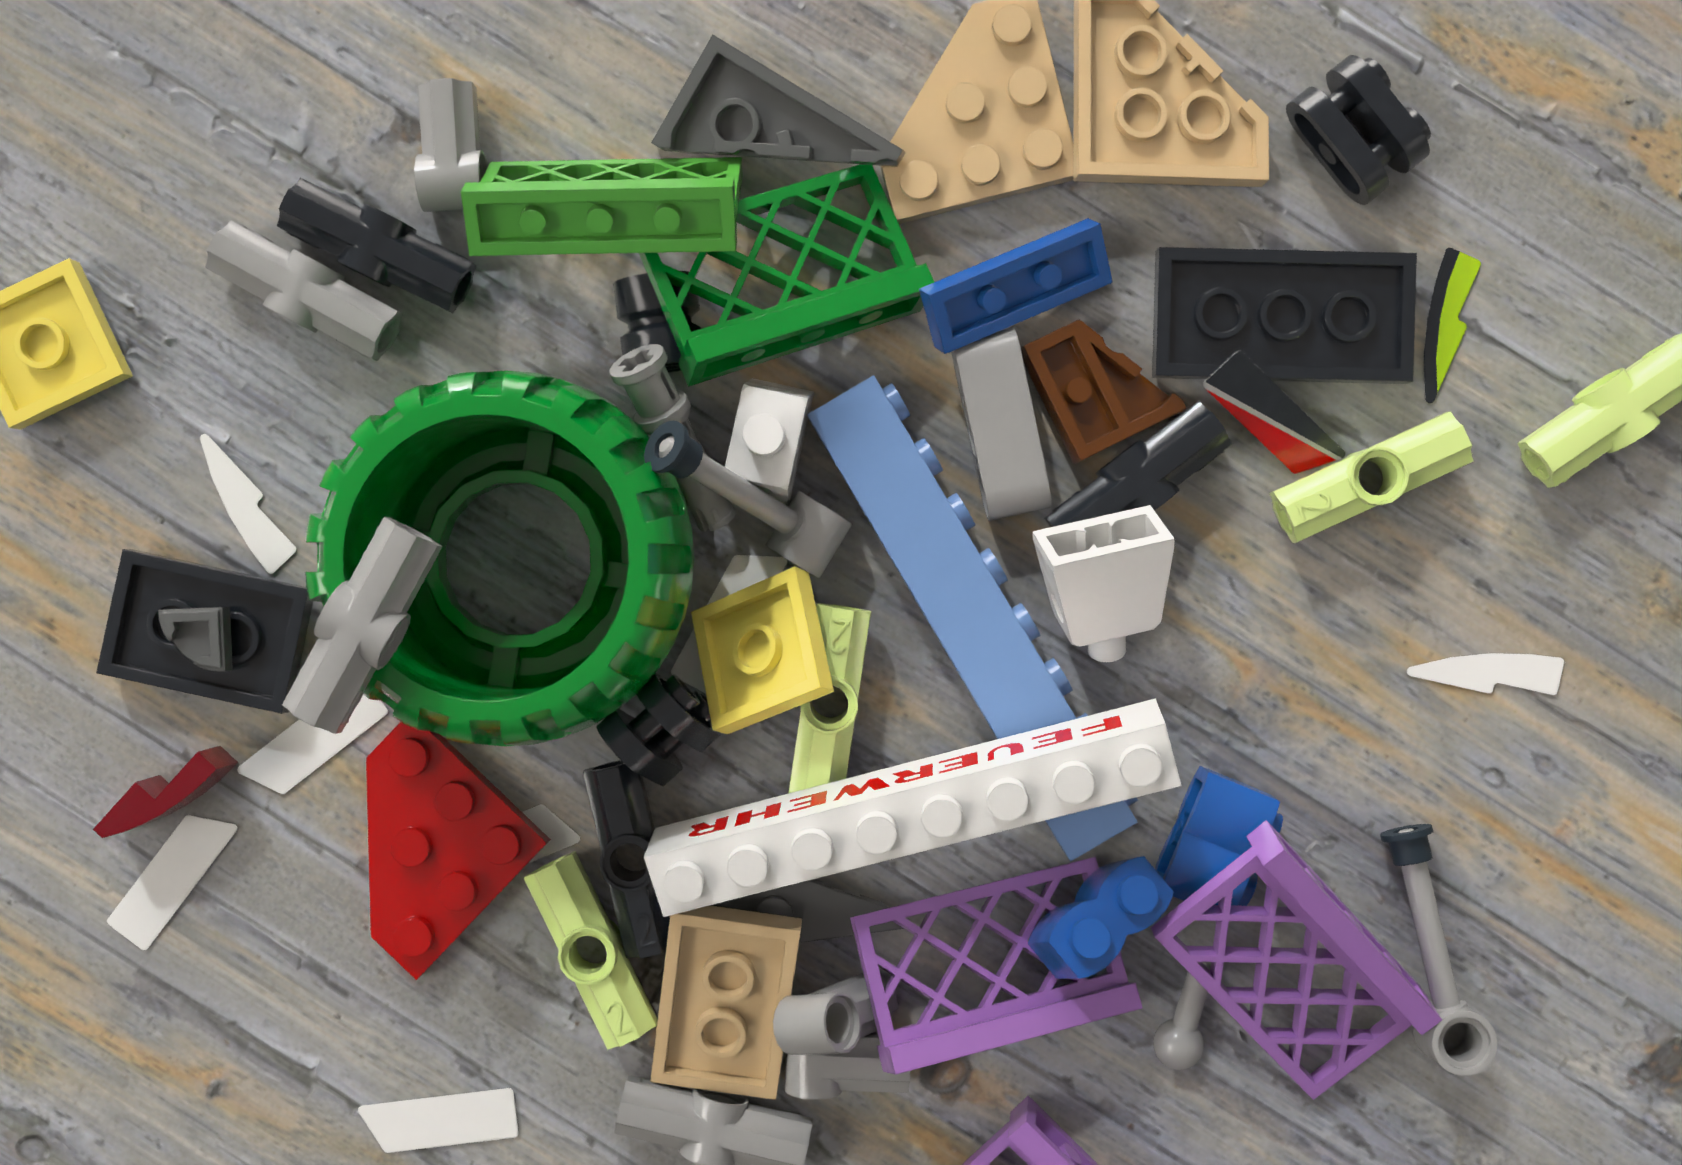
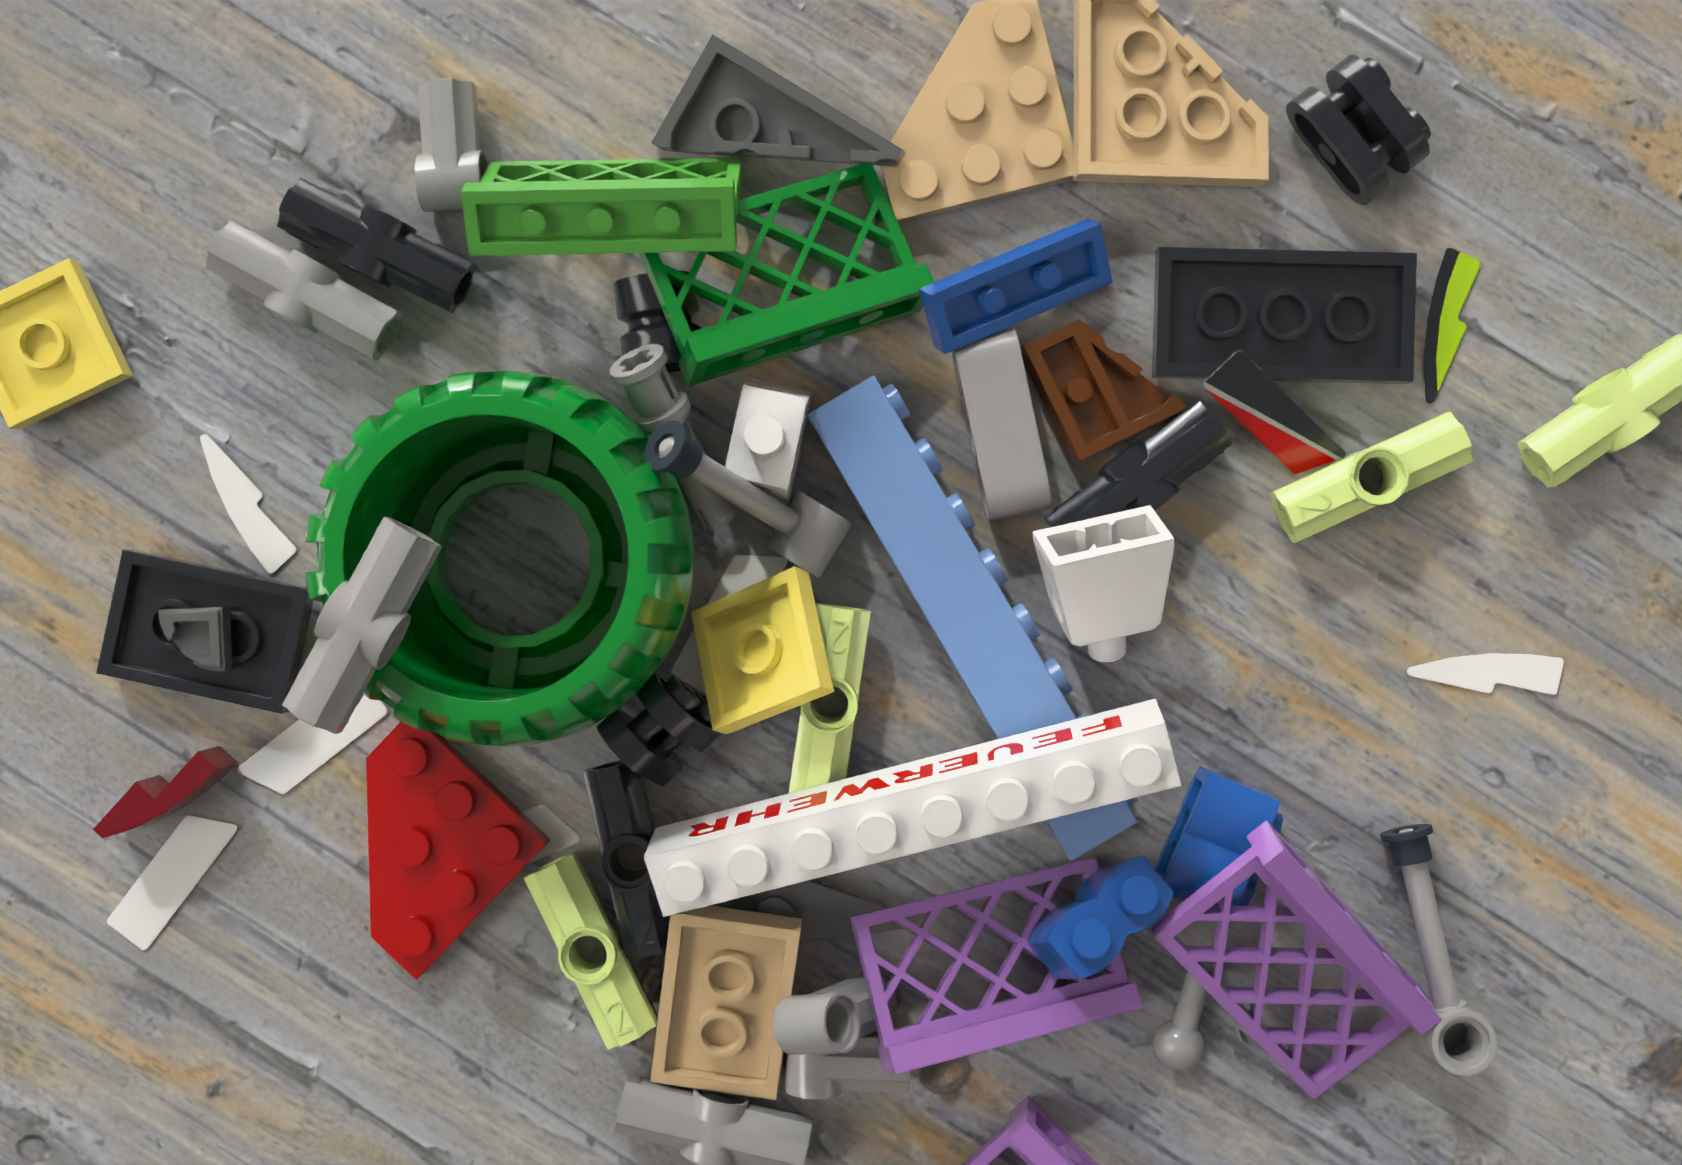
white sticker [358,1088,519,1153] -> none

